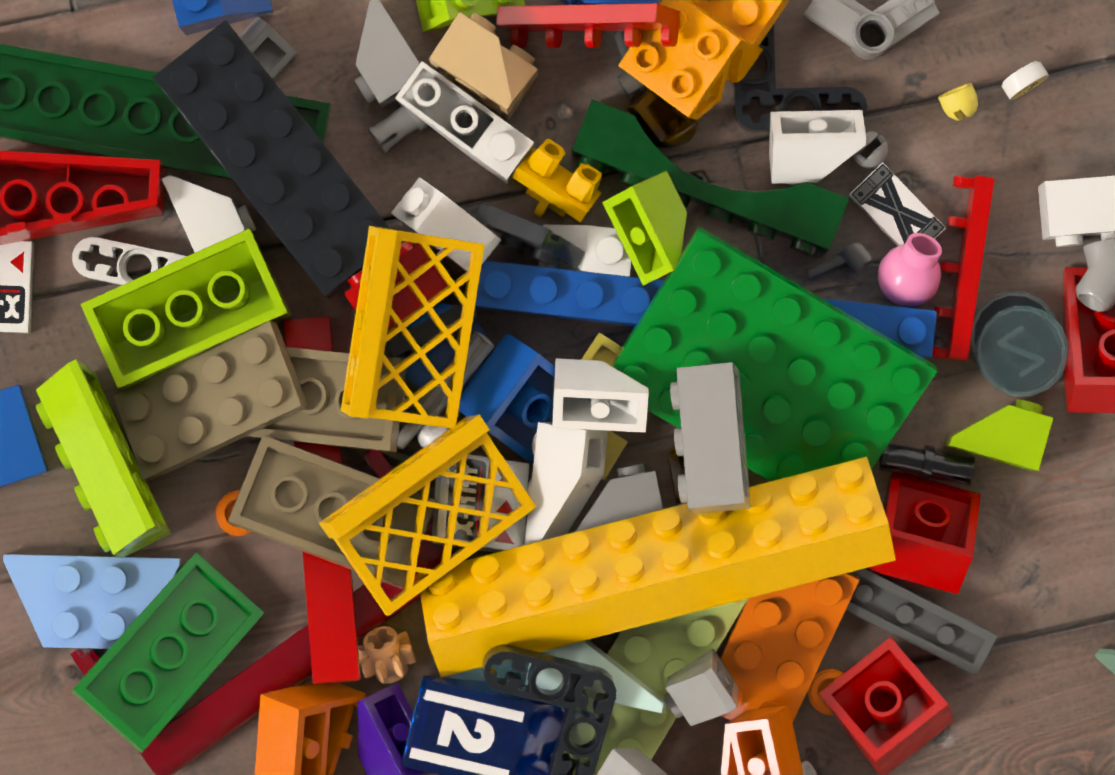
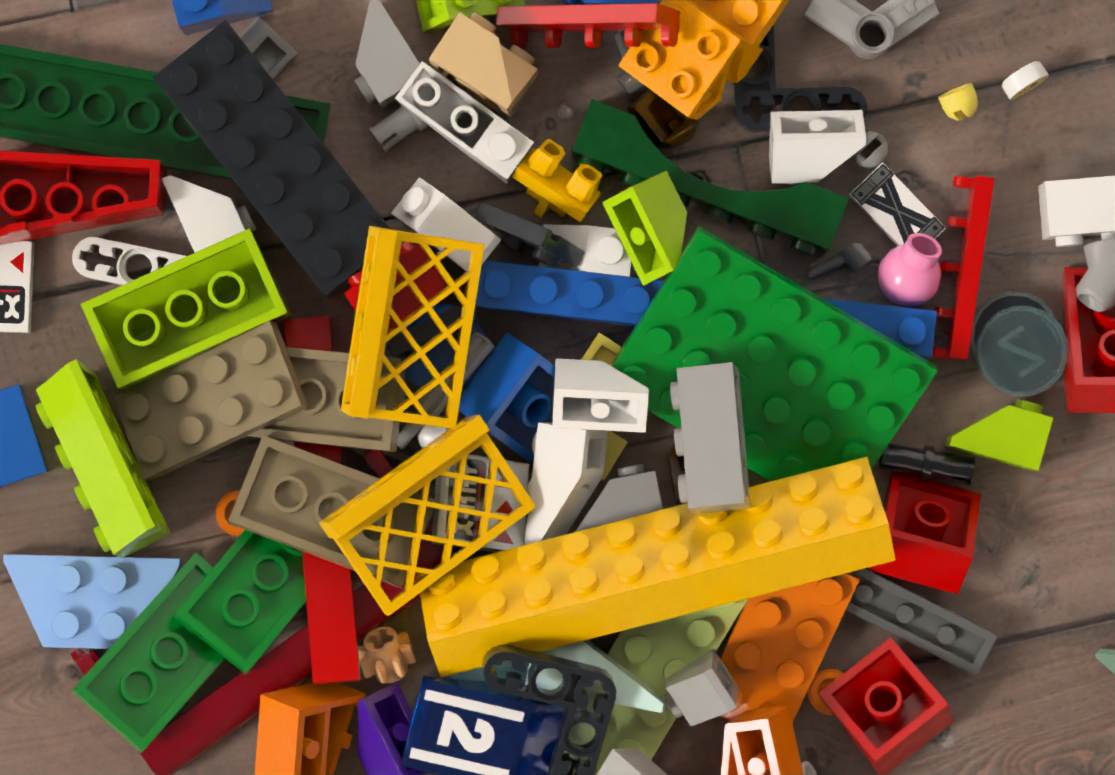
none -> green plate [174,530,306,674]

